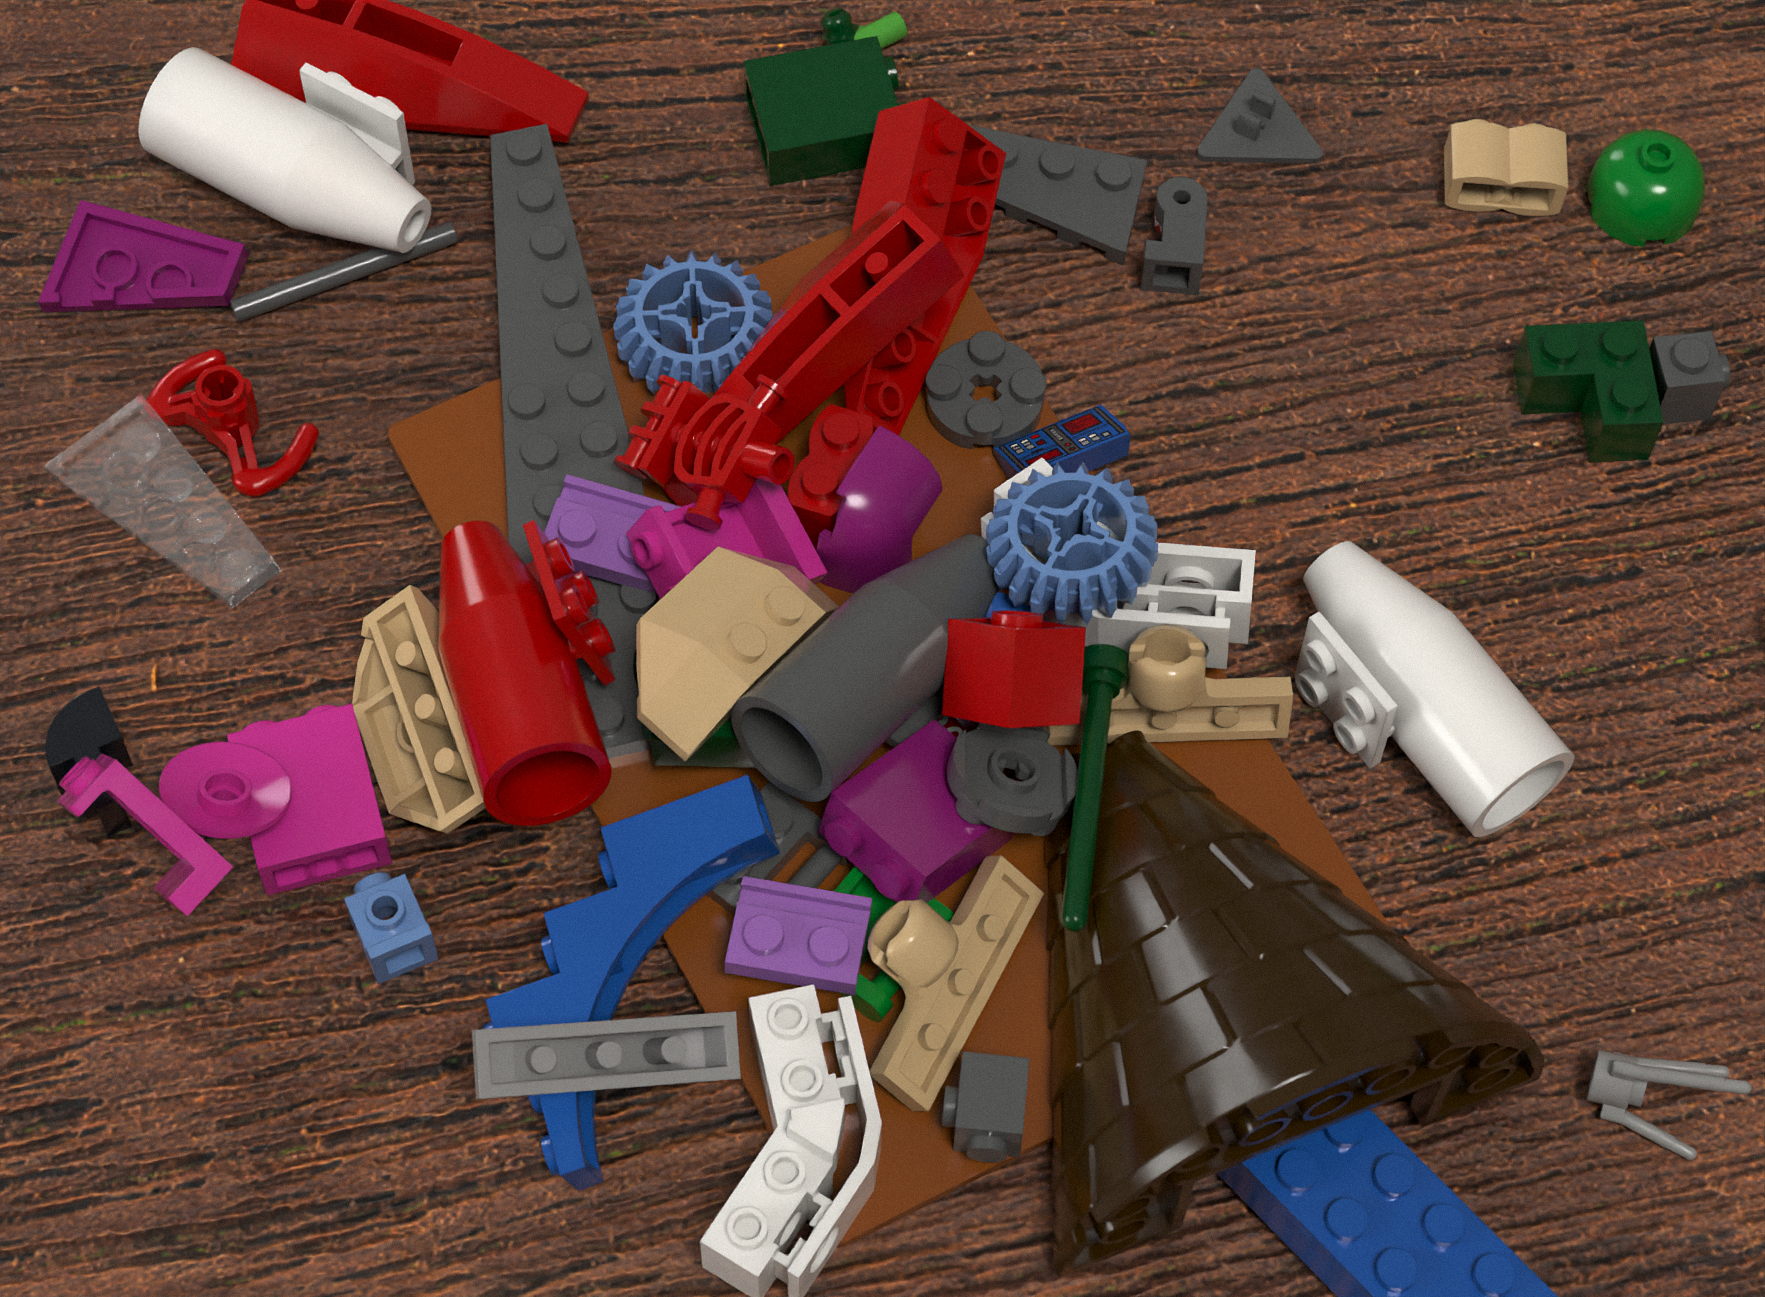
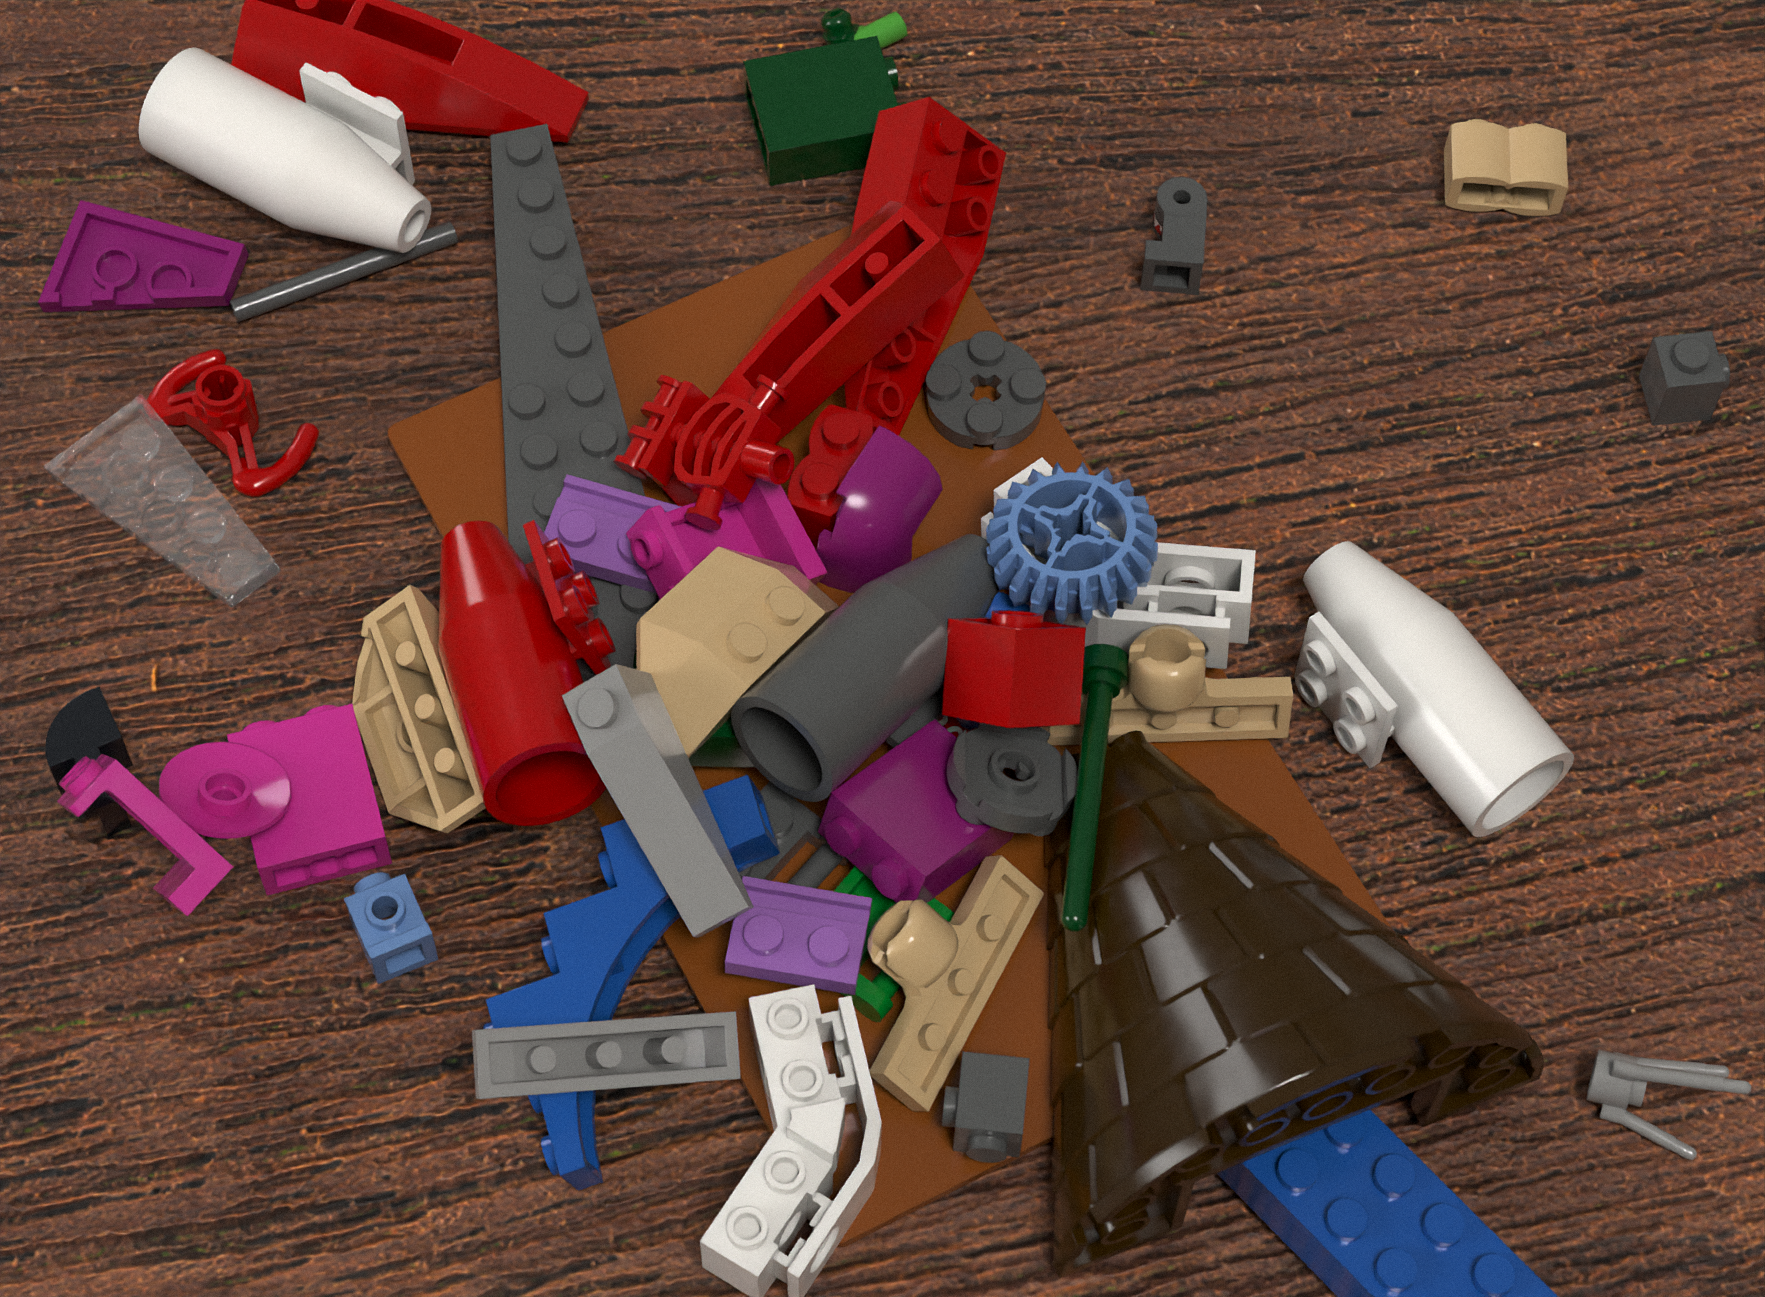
medium blue gear [614,249,774,395] -> none
dark grey wing [969,125,1147,266] -> none
slope [993,404,1131,480] -> none
dark grey piece [1197,68,1323,164] -> none
dark green brick [1513,320,1663,463] -> none
green cylinder [1586,129,1705,247] -> none
none -> light grey slope [562,664,754,938]

